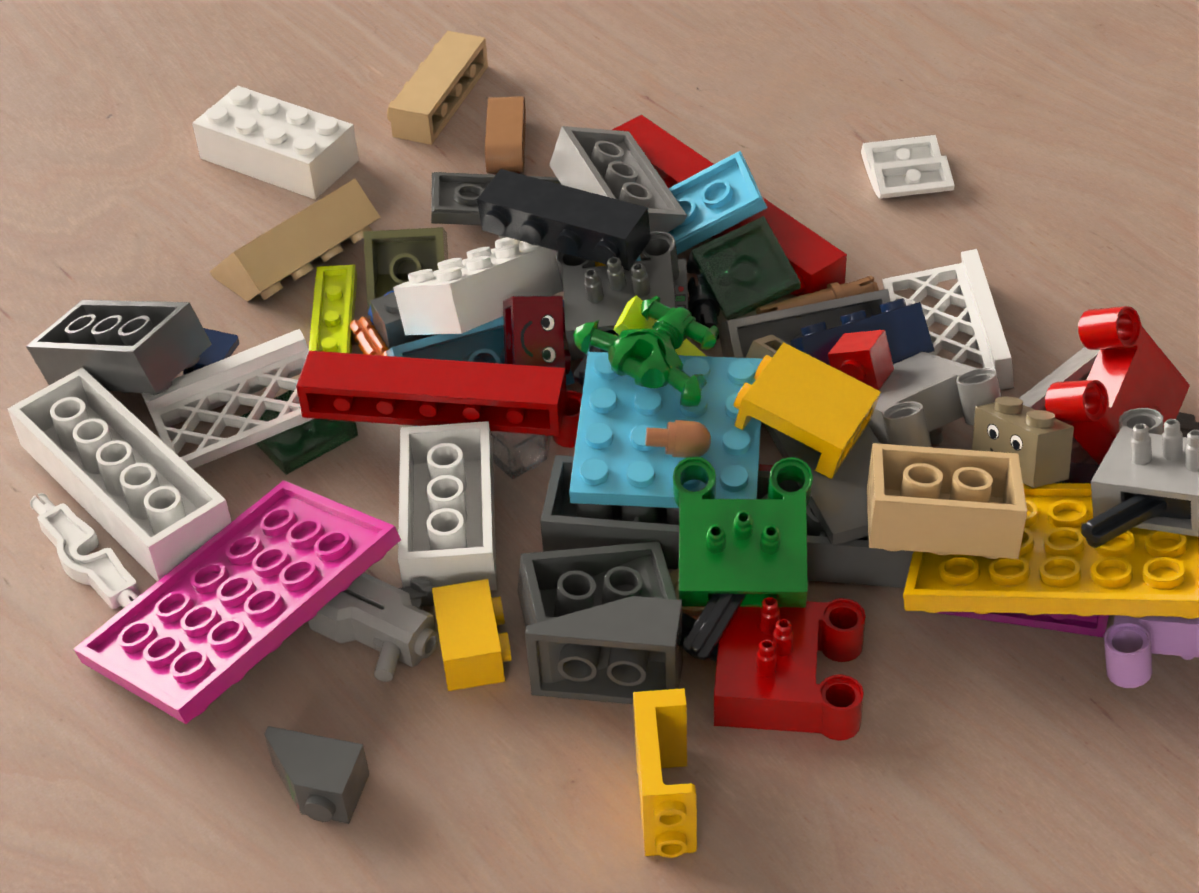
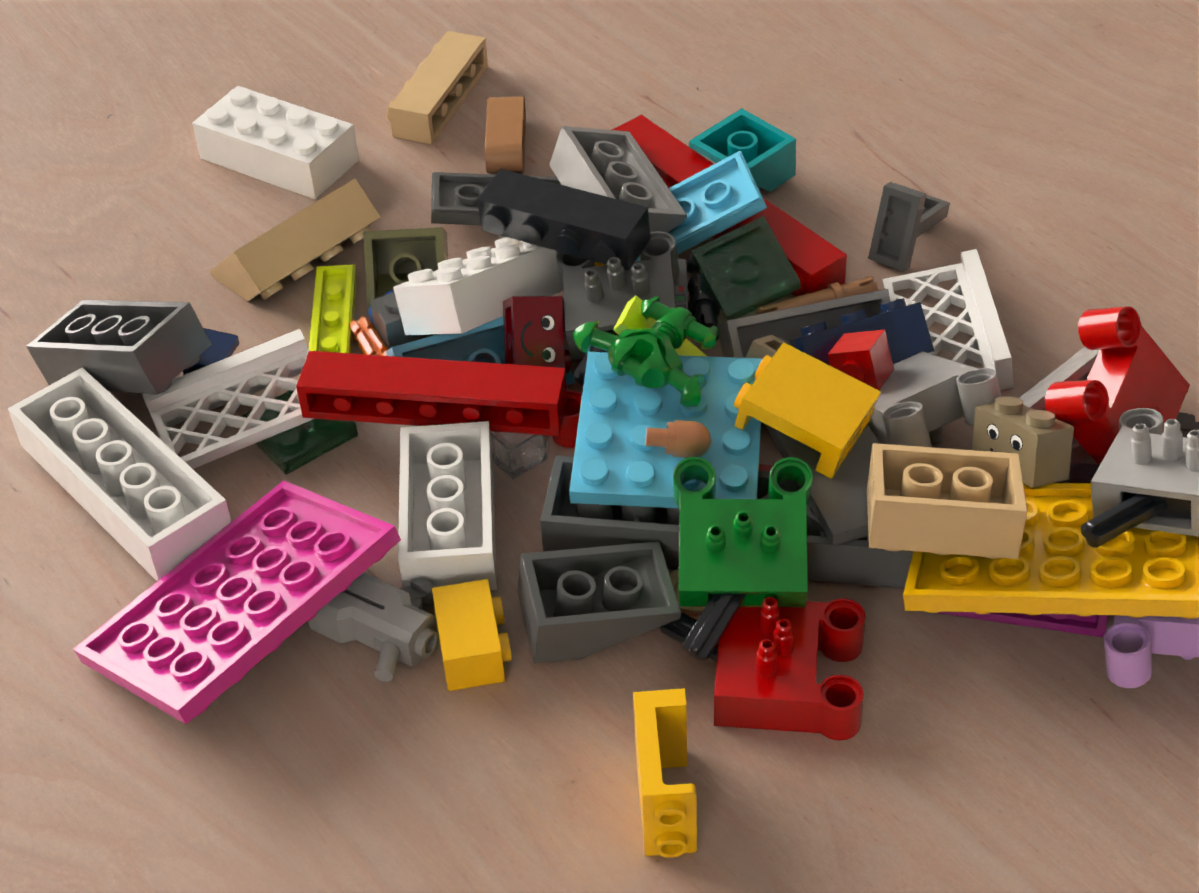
white piece [30,493,139,609] -> none
dark grey slope [264,726,369,824] -> none
dark grey slope [525,596,683,704] -> none
white slope [861,135,955,199] -> none
none -> teal slope [689,108,796,192]
none -> dark grey bracket [868,182,950,271]

